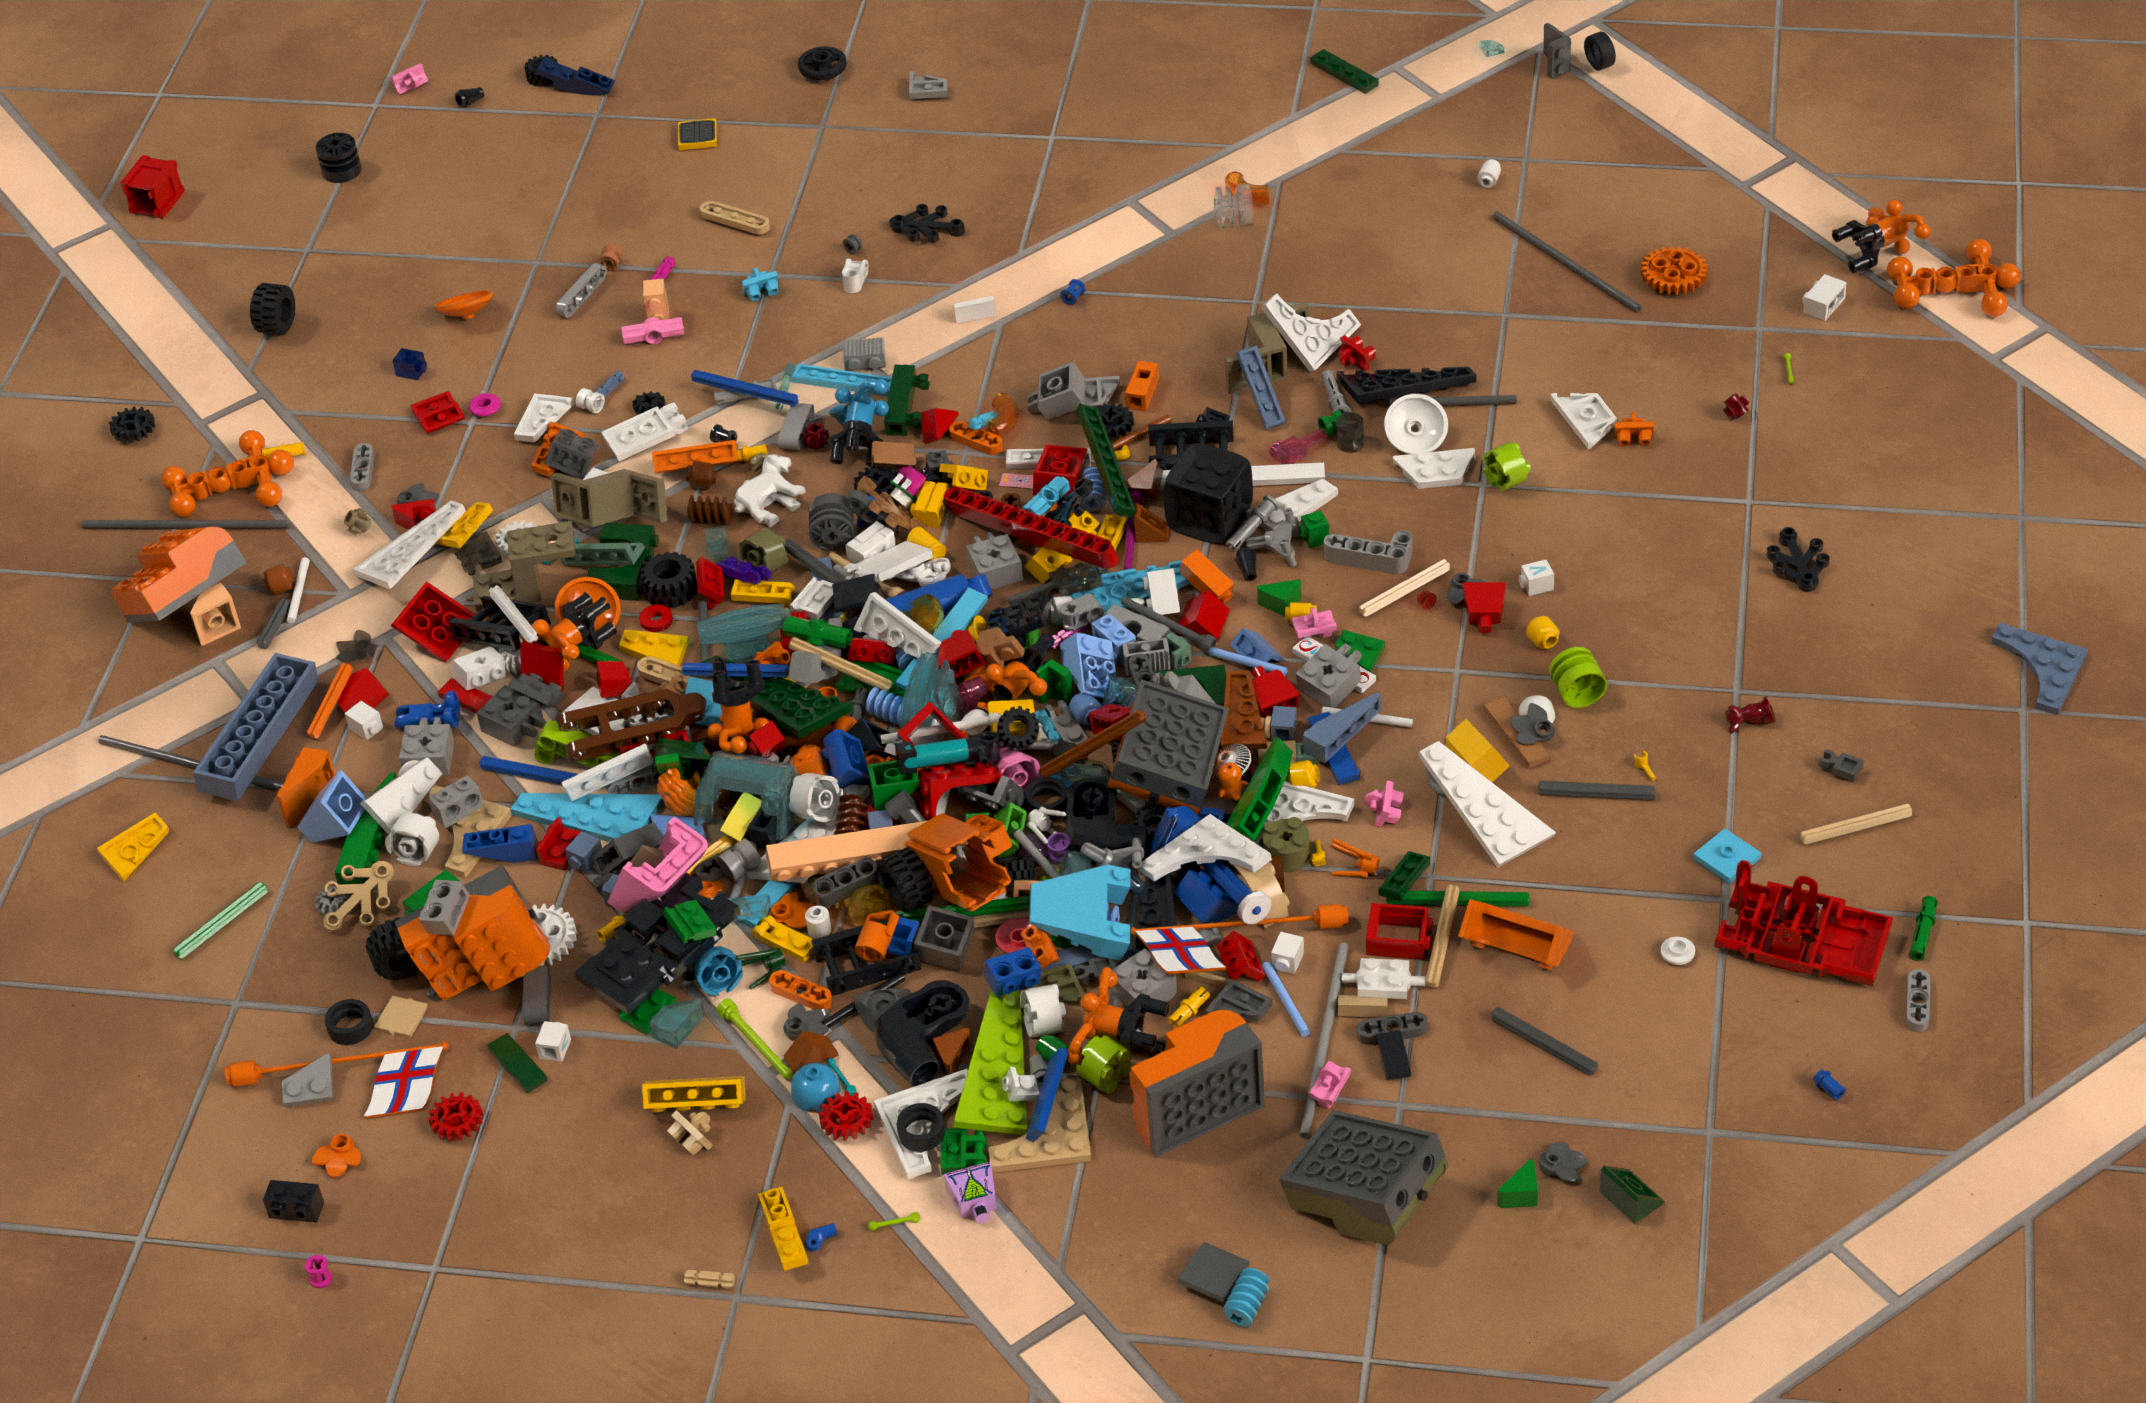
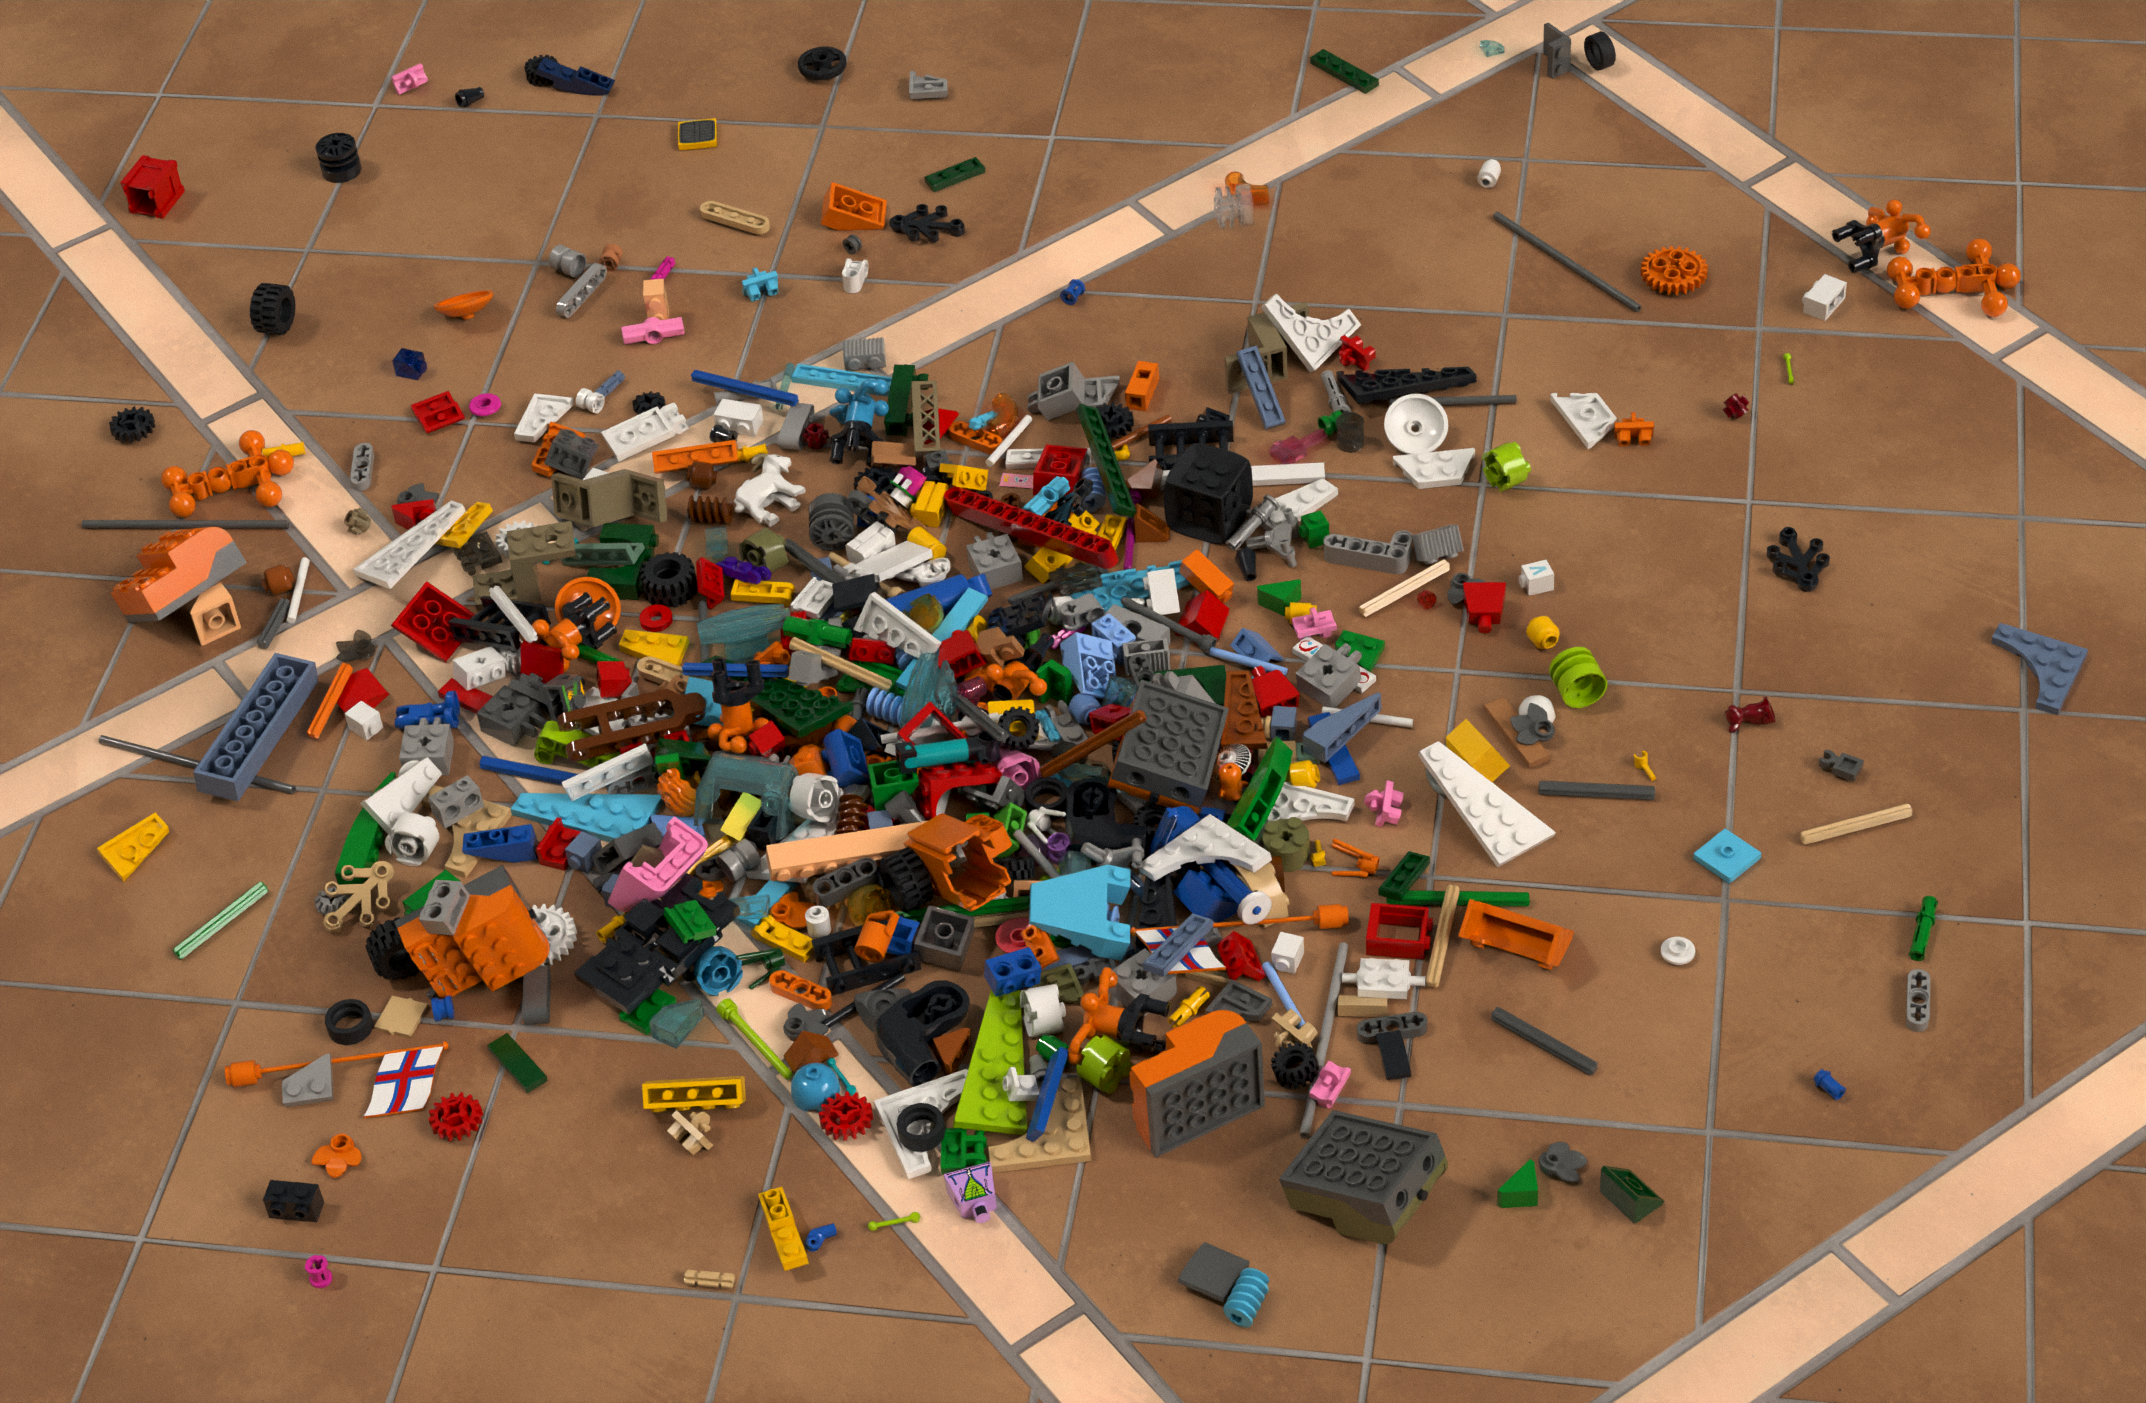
orange slope [277,747,335,828] -> none
light blue slope [297,770,367,843] -> none
white brick [535,1021,571,1062] -> none
white tile [953,296,996,324] -> none
sand green bracket [1165,632,1191,670] -> none
red piece [1714,860,1893,986] -> none
none -> blue wheel [431,995,455,1022]
none -> dark grey torso [542,674,586,722]
none -> light grey wheel [549,244,587,278]
none -> white brick [713,399,764,437]
none -> orange slope [821,182,887,230]
none -> dark tan fence [911,380,940,463]
none -> dark green tile [924,157,985,192]
none -> dark grey axle [953,695,1009,743]
none -> white bar [985,415,1032,467]
none -> sand blue tile [1143,913,1213,977]
none -> black tyre [1271,1042,1319,1089]
none -> tan hips [1272,1009,1317,1050]
none -> light grey brick [1411,524,1464,564]

